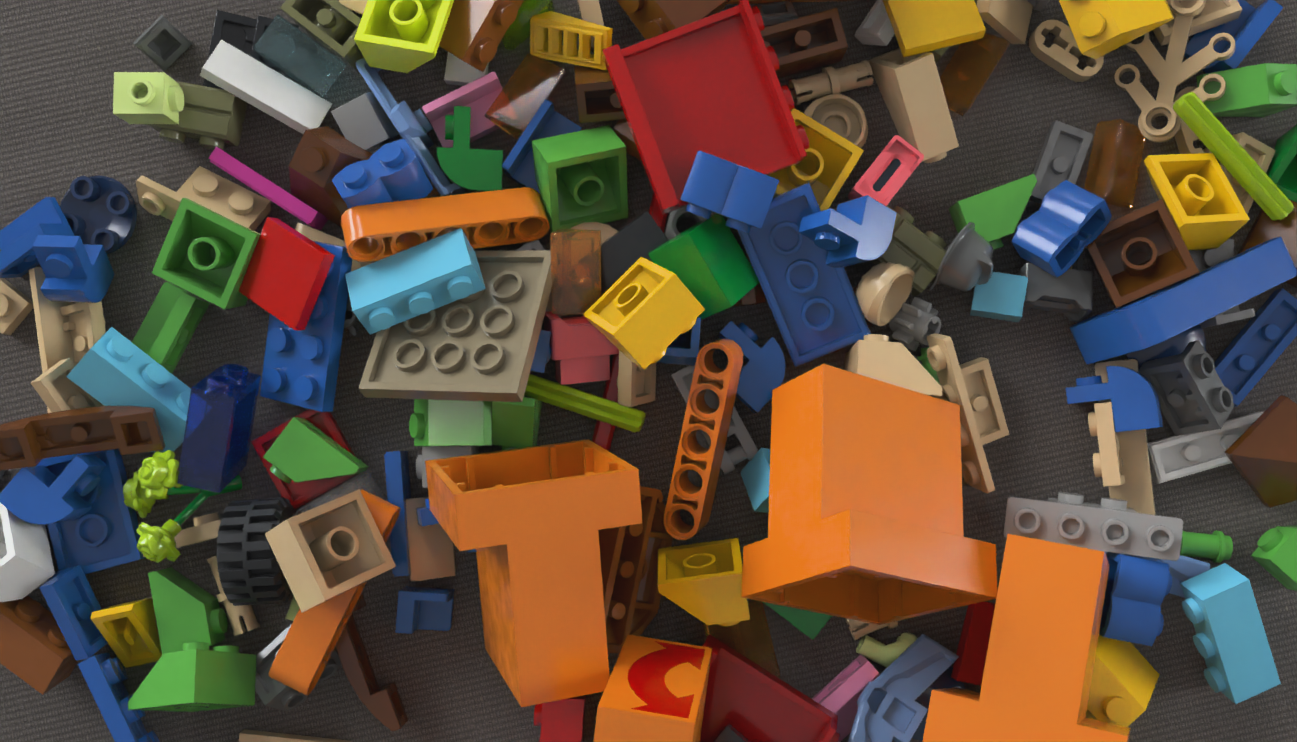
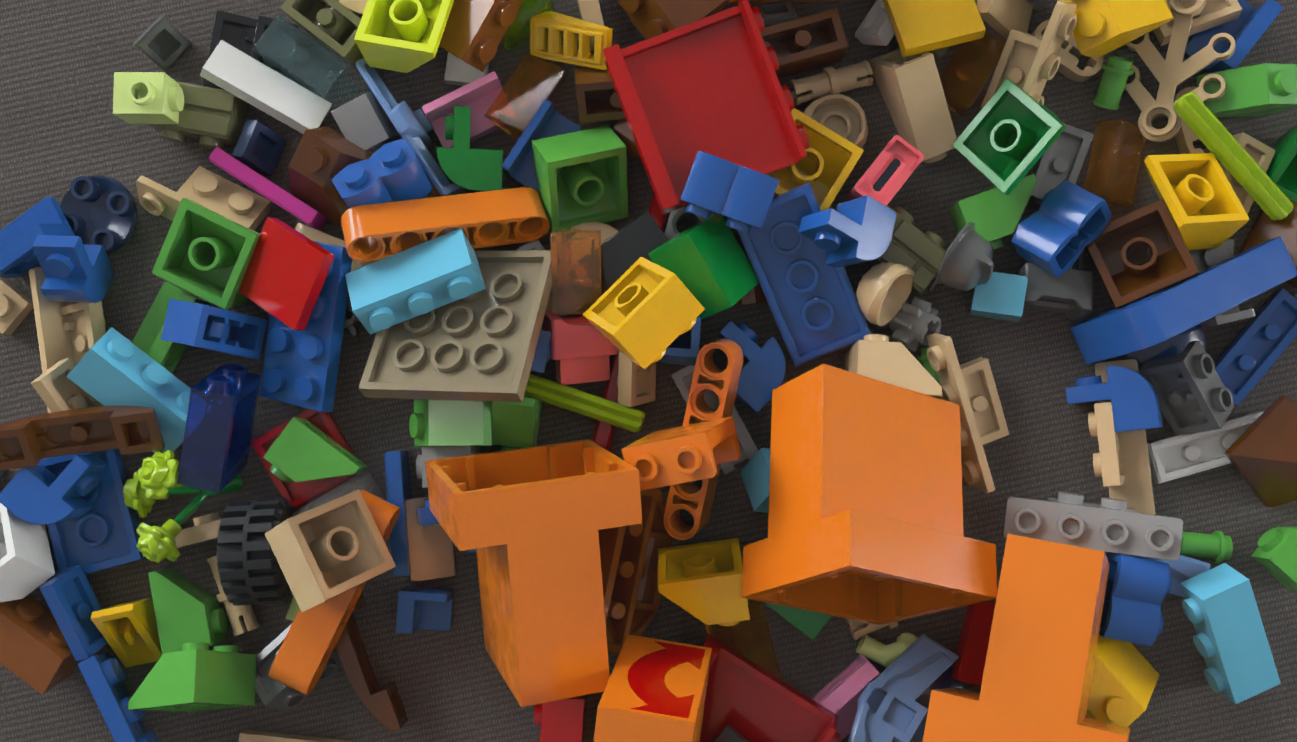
none -> blue brick [161,299,268,360]
none -> dark blue plate [232,120,286,176]
none -> orange panel [621,416,742,491]
none -> green slope [953,79,1066,195]
none -> tan bracket [981,1,1077,108]
none -> bright green pin [1093,56,1134,110]

